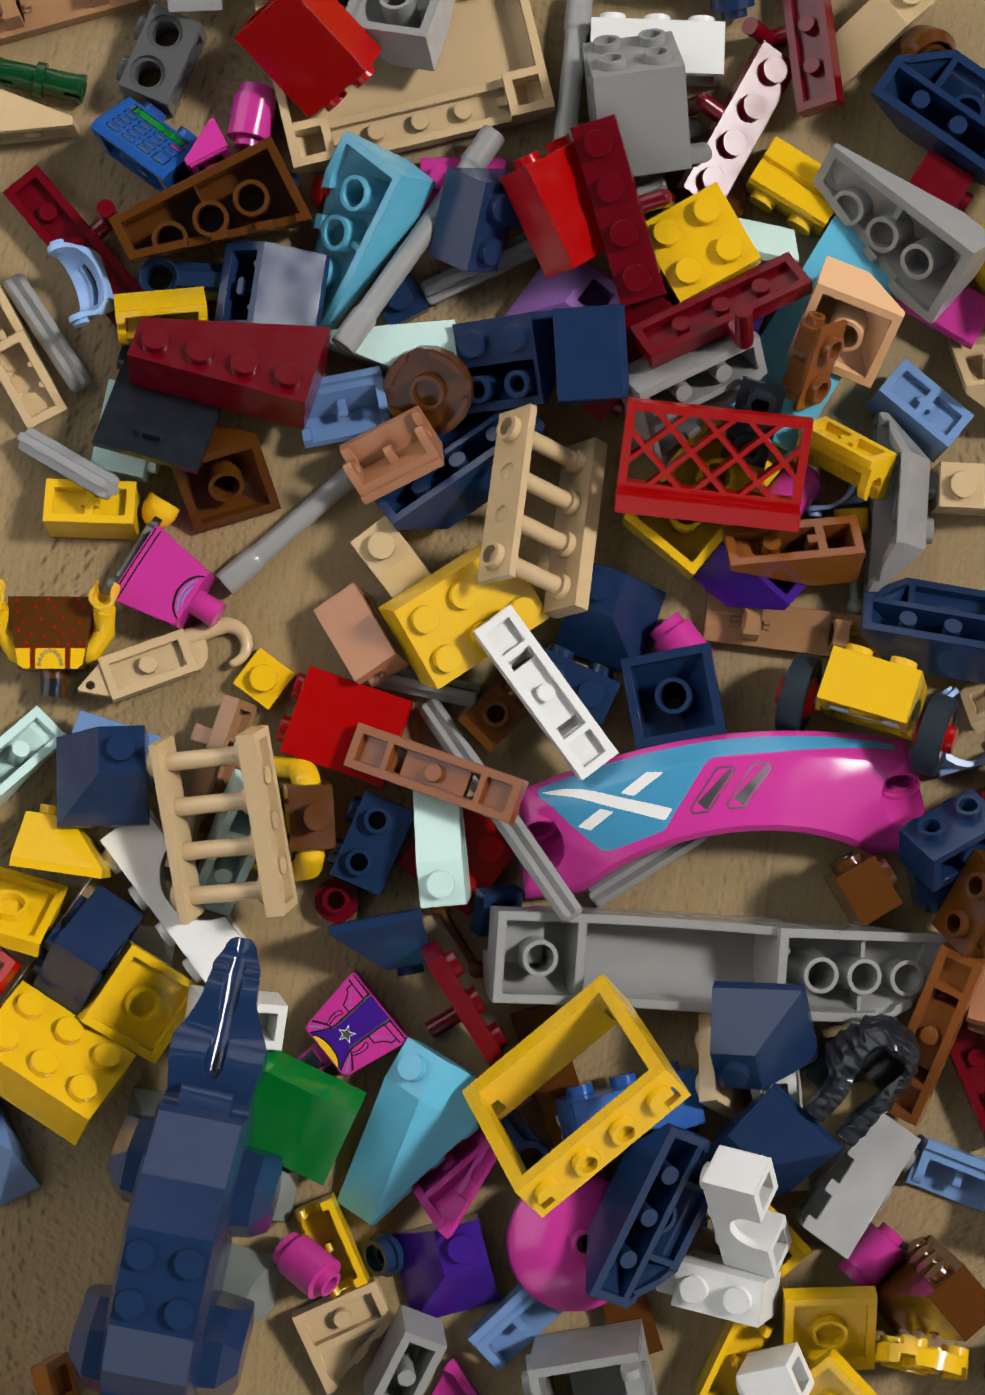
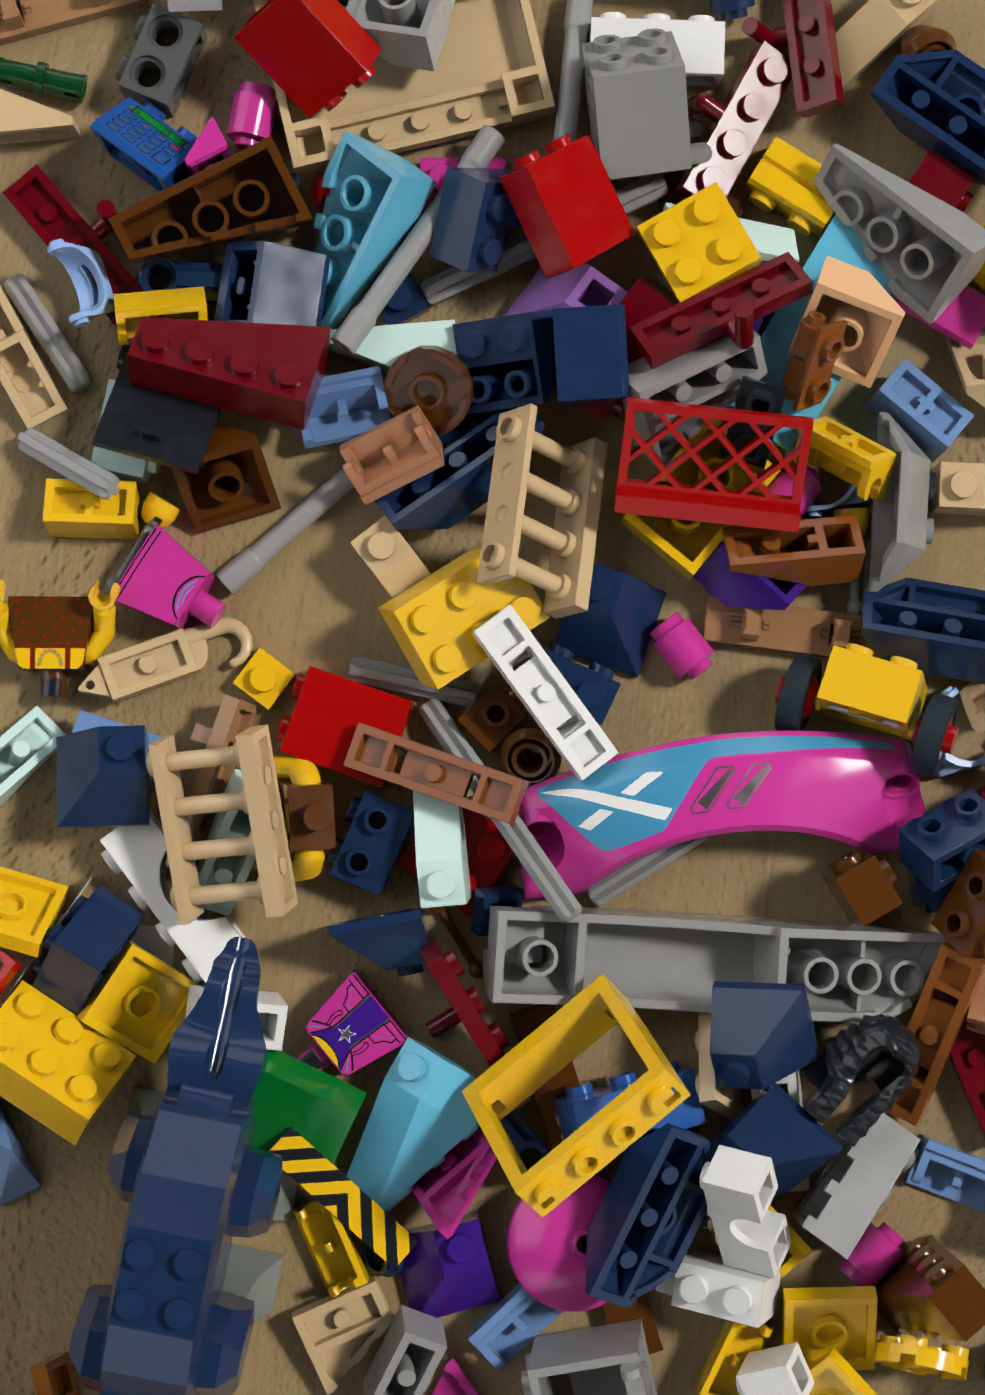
yellow slope [9,803,115,879] -> none
dark pink brick [273,1232,341,1299] -> none
nougat hinge [313,582,410,687] -> none
dark red plate [314,877,359,923] -> none
dark red plate [570,114,676,307] -> none
dark blue slope [620,642,727,749] -> none
none -> sticker [269,1127,419,1269]
none -> reddish brown cone [500,727,562,786]

